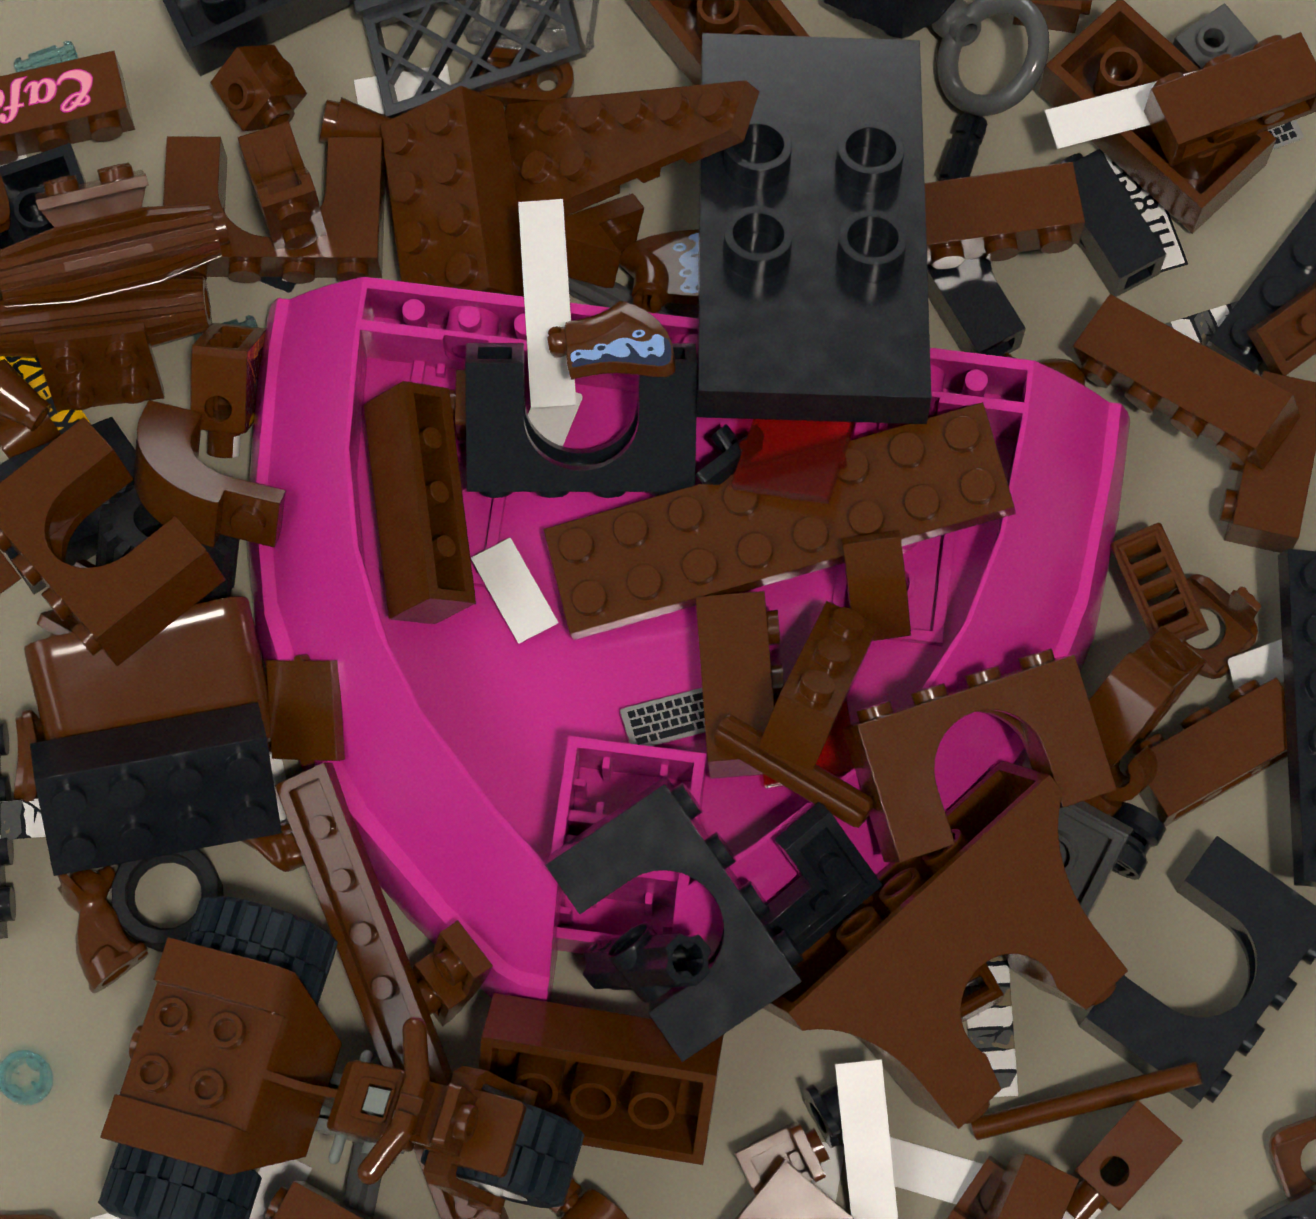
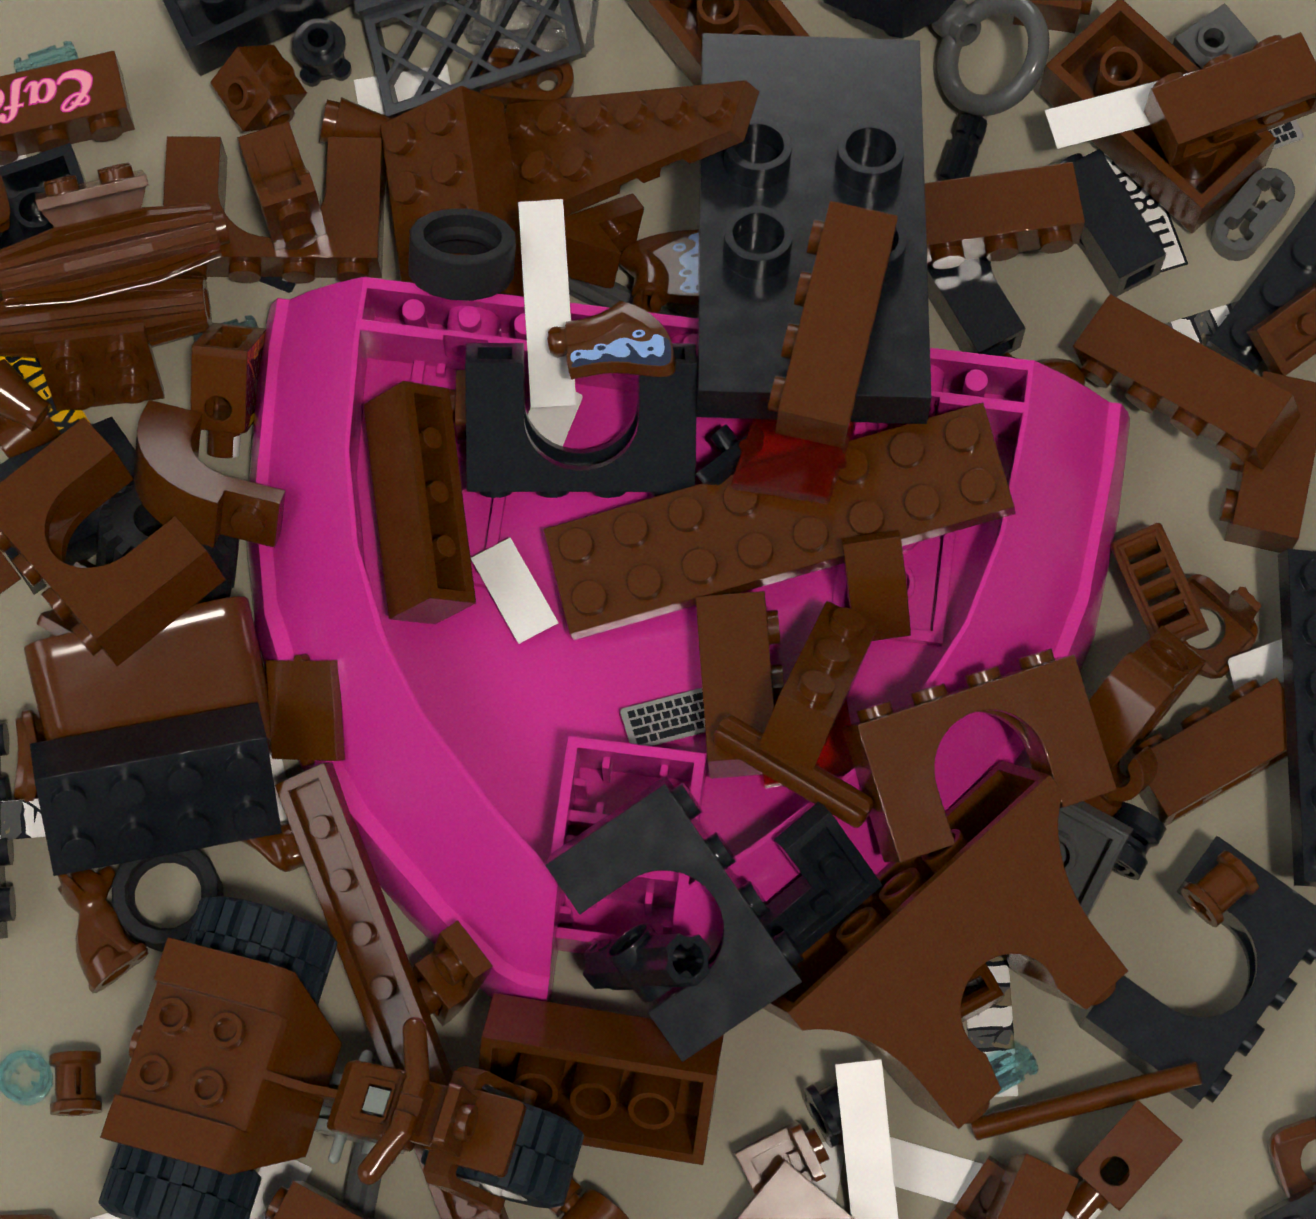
none -> reddish brown bush [49,1051,102,1116]
none -> black brick [293,18,352,87]
none -> black tyre [408,208,516,301]
none -> reddish brown brick [768,201,898,448]
none -> clear light blue piece [990,1046,1039,1095]
none -> reddish brown bush [1181,850,1260,927]
none -> dark grey beam [1211,168,1295,261]

